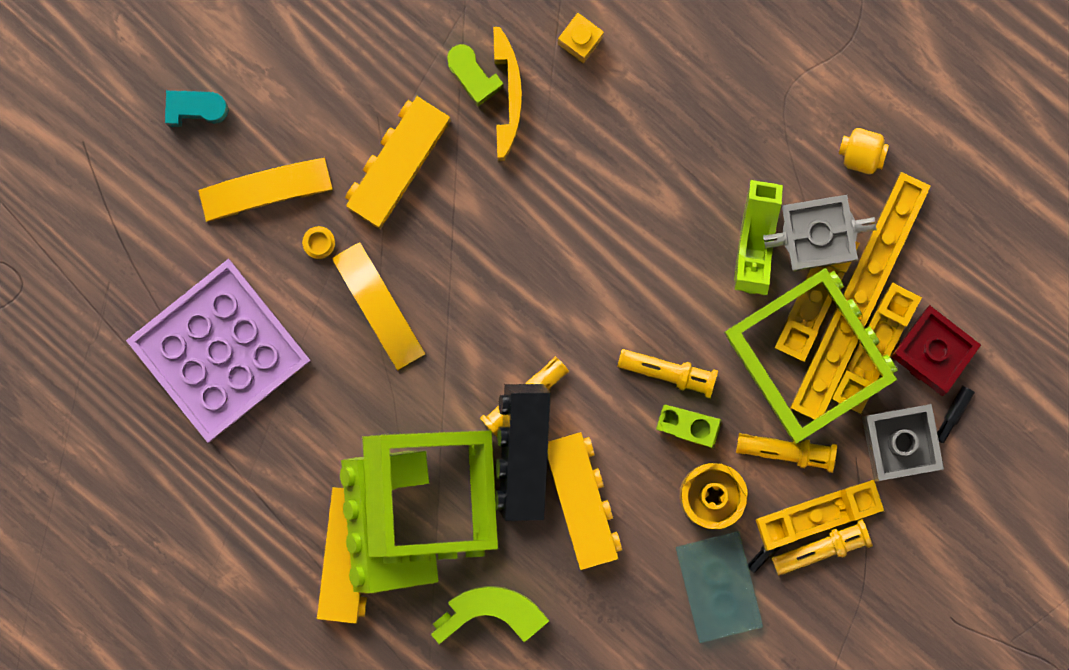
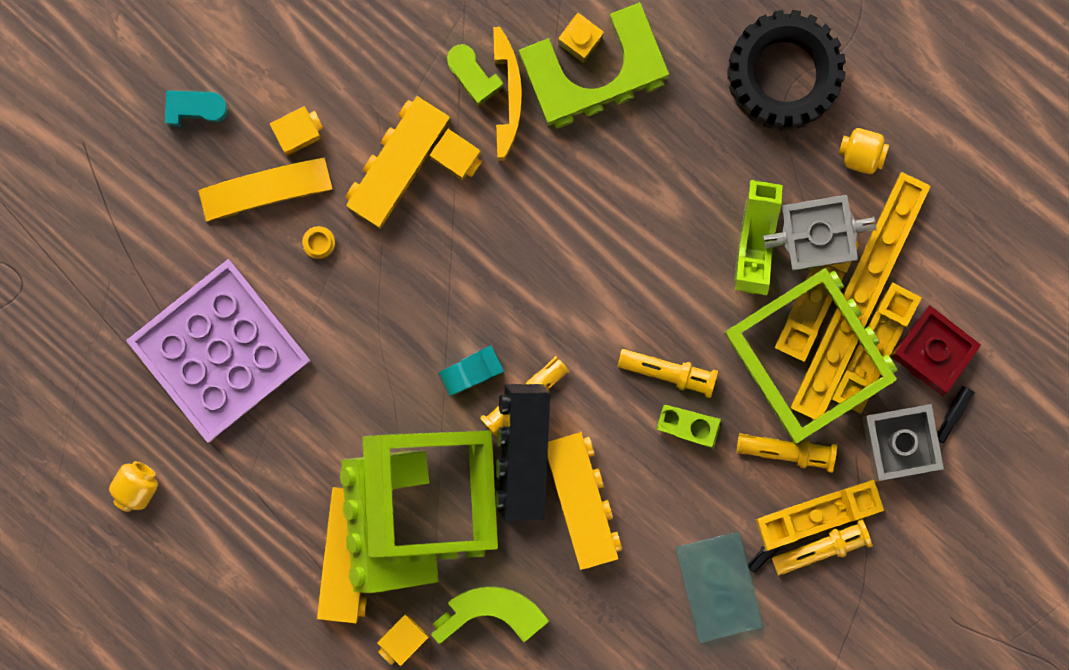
yellow slope [332,242,426,371] -> none
yellow brick [680,463,748,529] -> none
none -> yellow head [109,461,158,512]
none -> yellow brick [270,106,323,156]
none -> yellow brick [377,613,429,666]
none -> yellow brick [429,129,482,181]
none -> teal leg [438,345,504,397]
none -> lime arch [519,2,669,129]
none -> black tyre [727,10,846,130]

